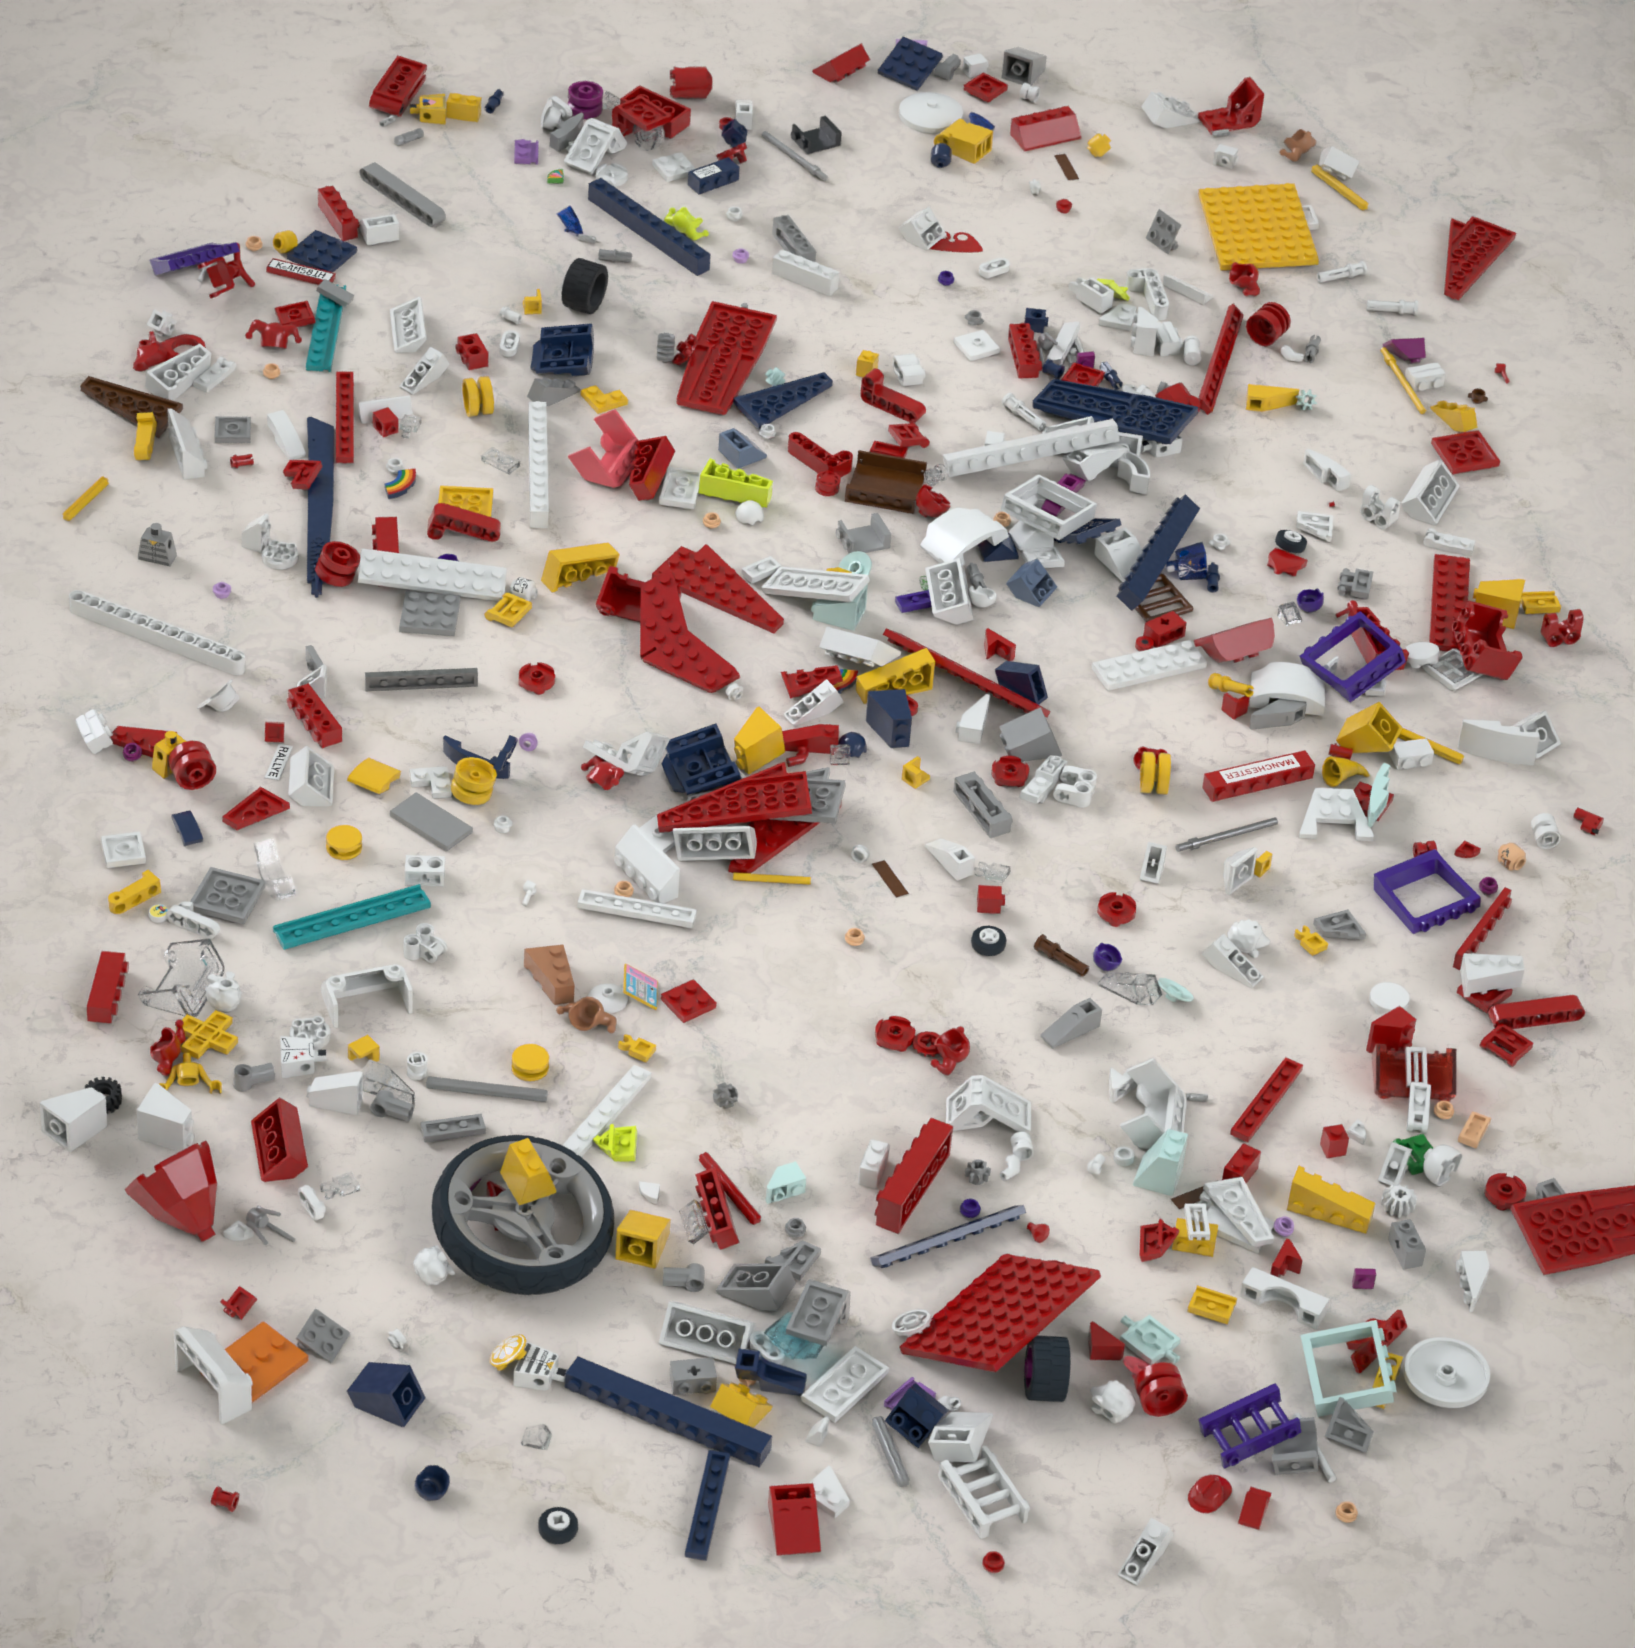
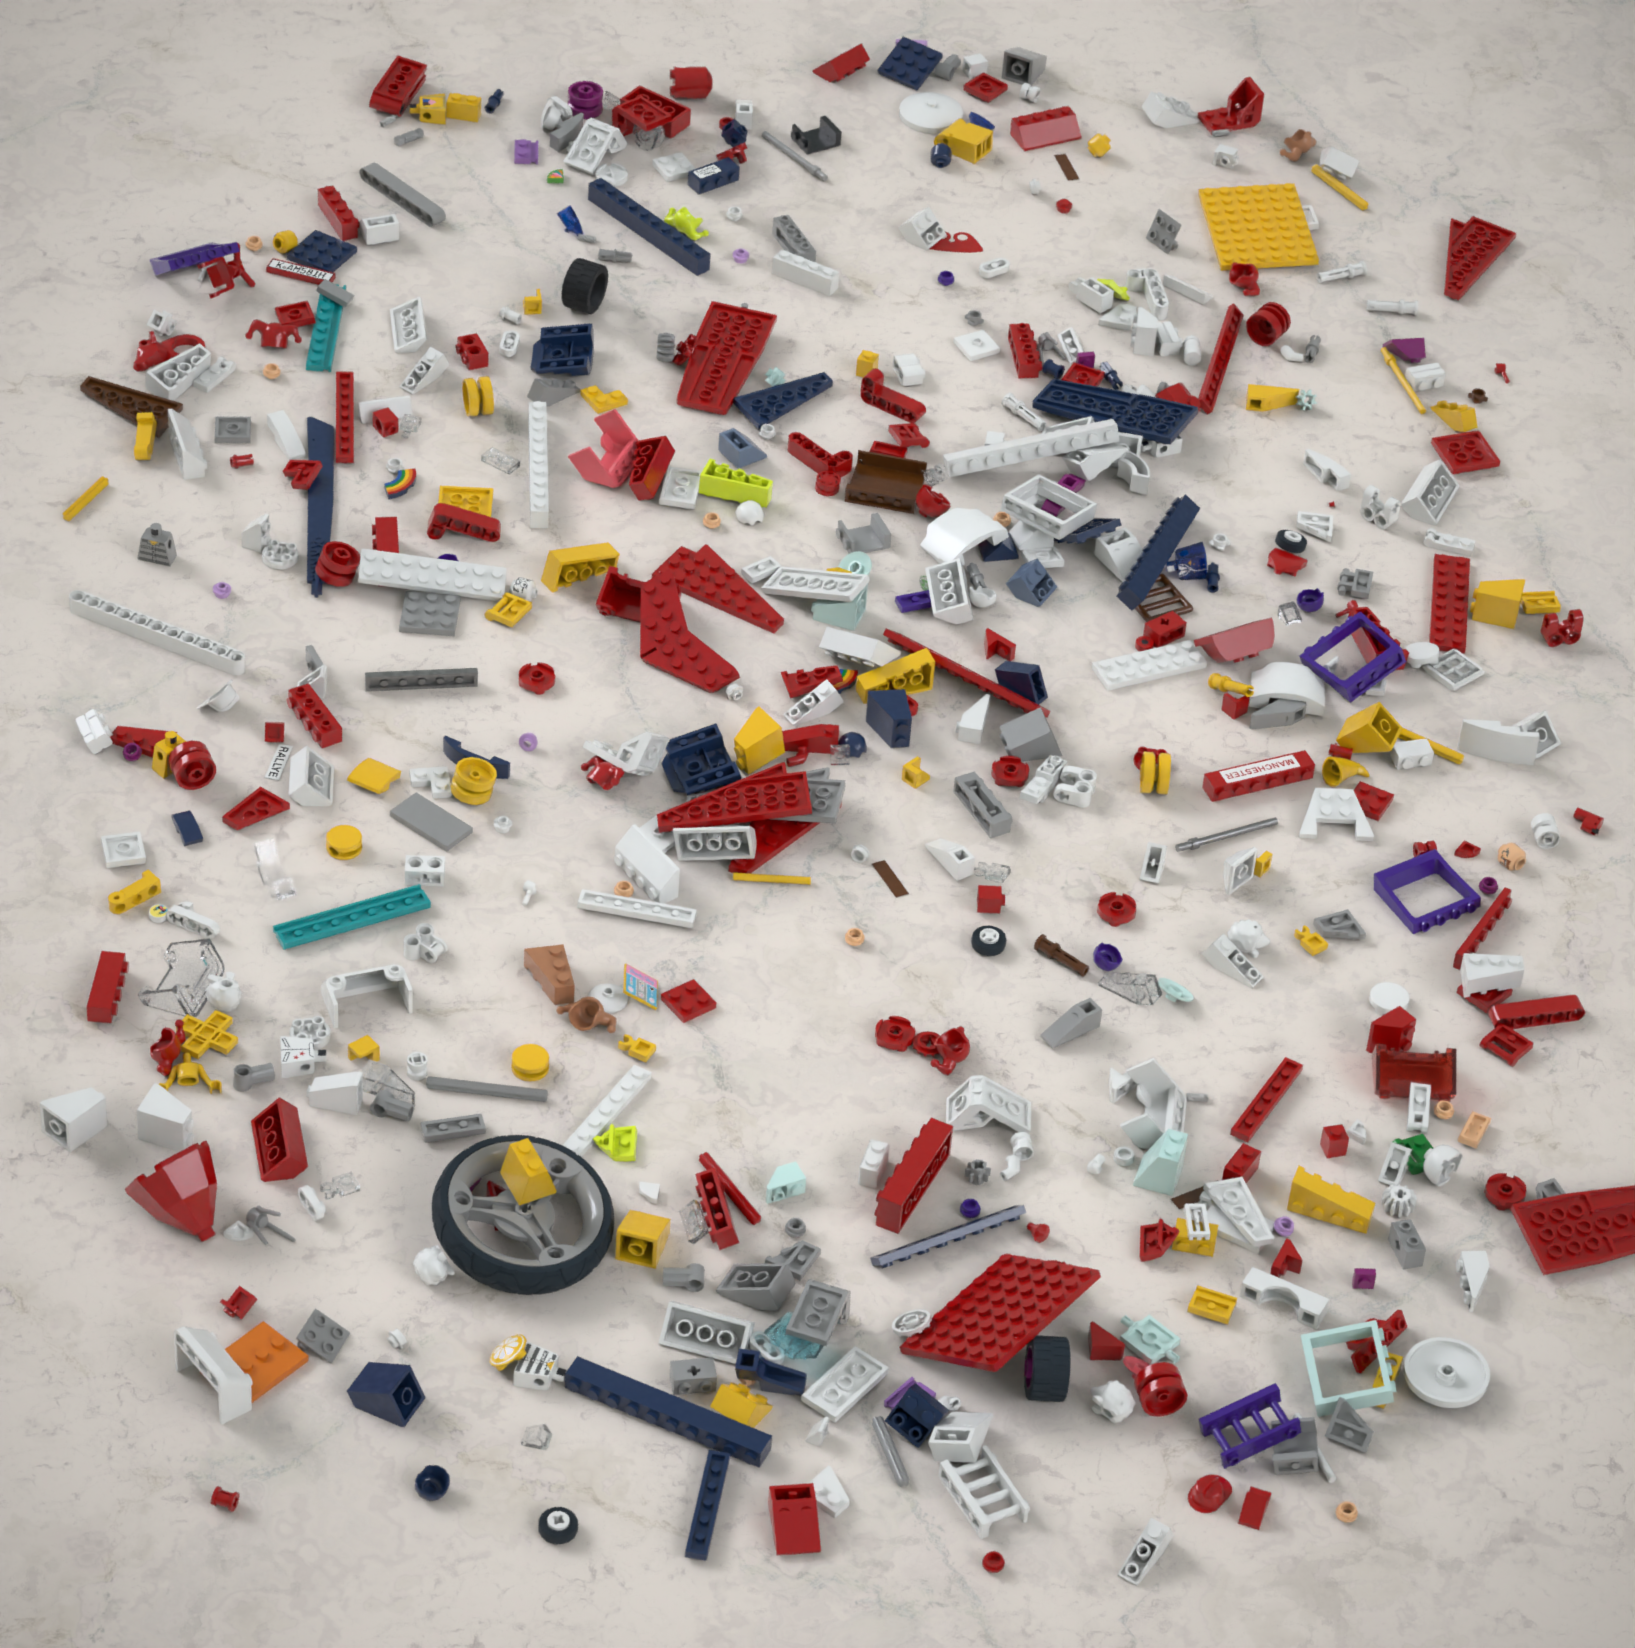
black tyre [85,1077,122,1114] -> none
light grey plate [190,867,266,924] -> none
dark blue tile [494,735,518,771] -> none
light grey gear [713,1082,738,1109] -> none
dark blue brick [1024,308,1049,333] -> none
white slope [1045,322,1080,365] -> none
light aqua slope [1368,763,1390,827] -> none
white tile [1405,1047,1427,1088] -> none
red windscreen [1452,601,1523,680] -> none

